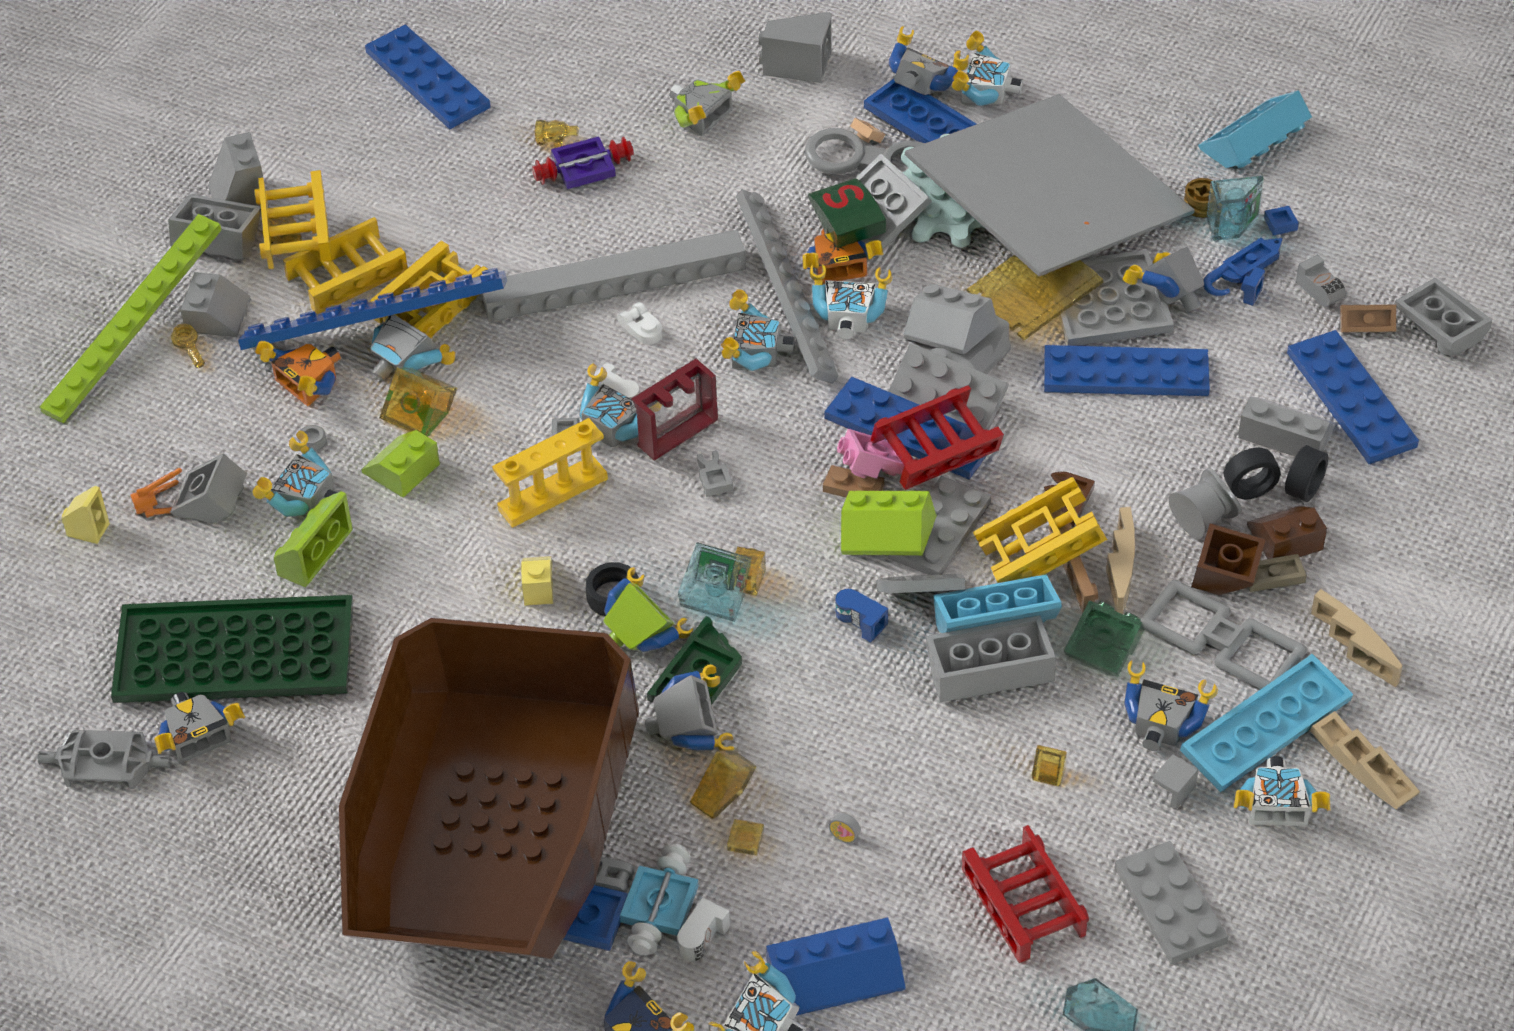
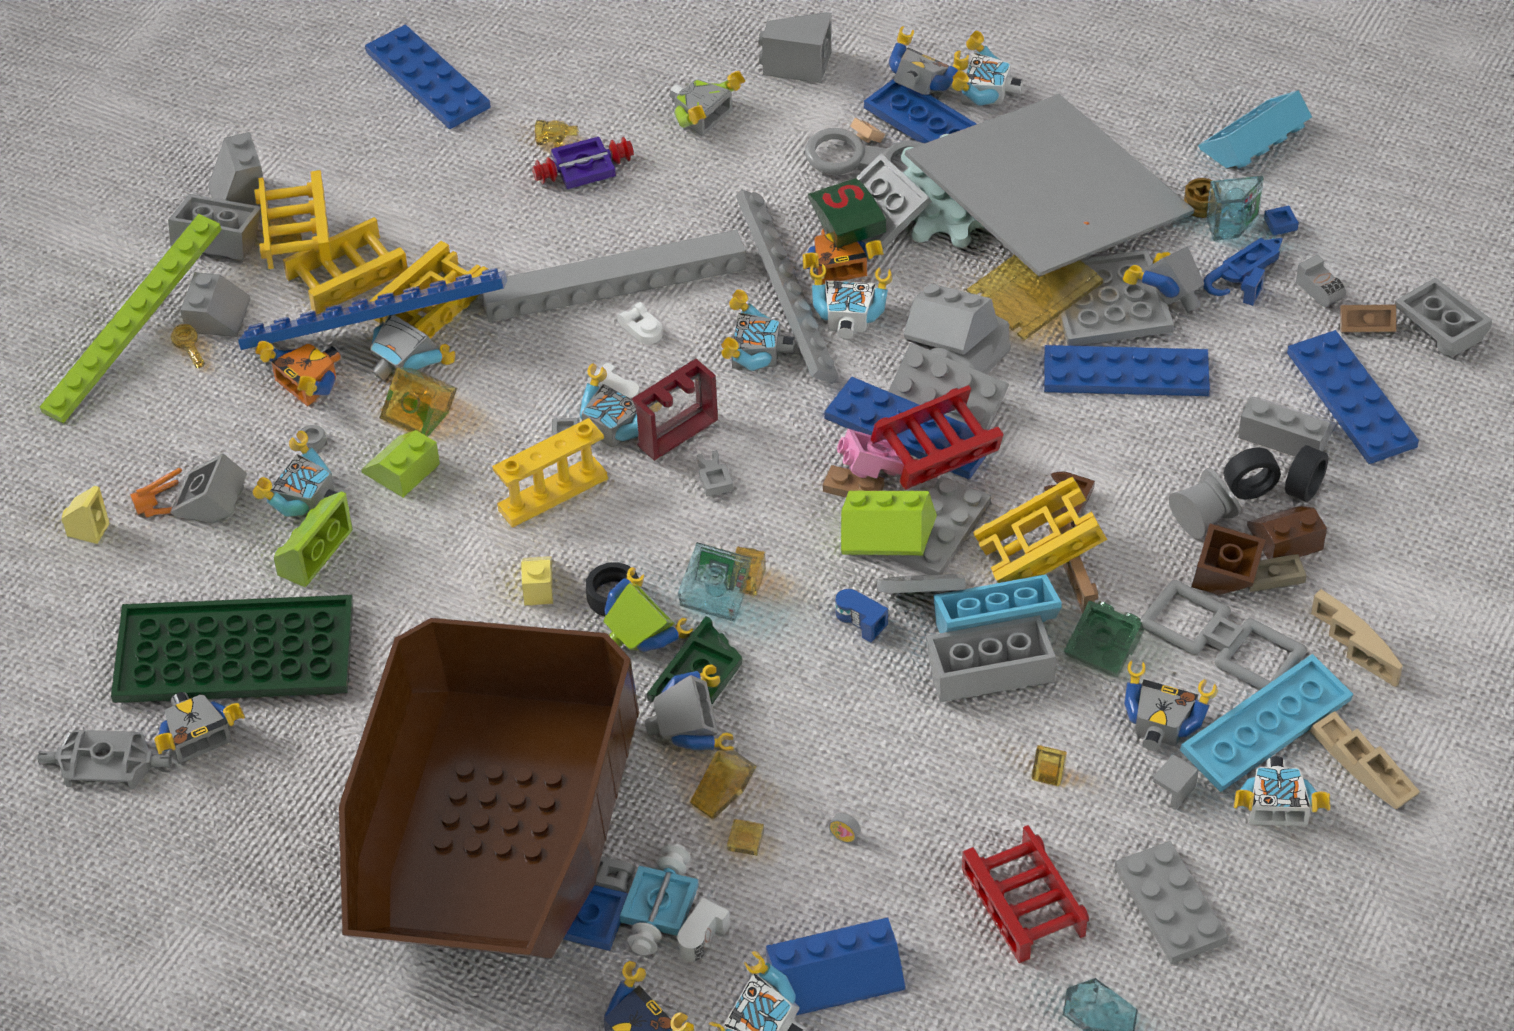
tan slope [1106,506,1135,616] -> none

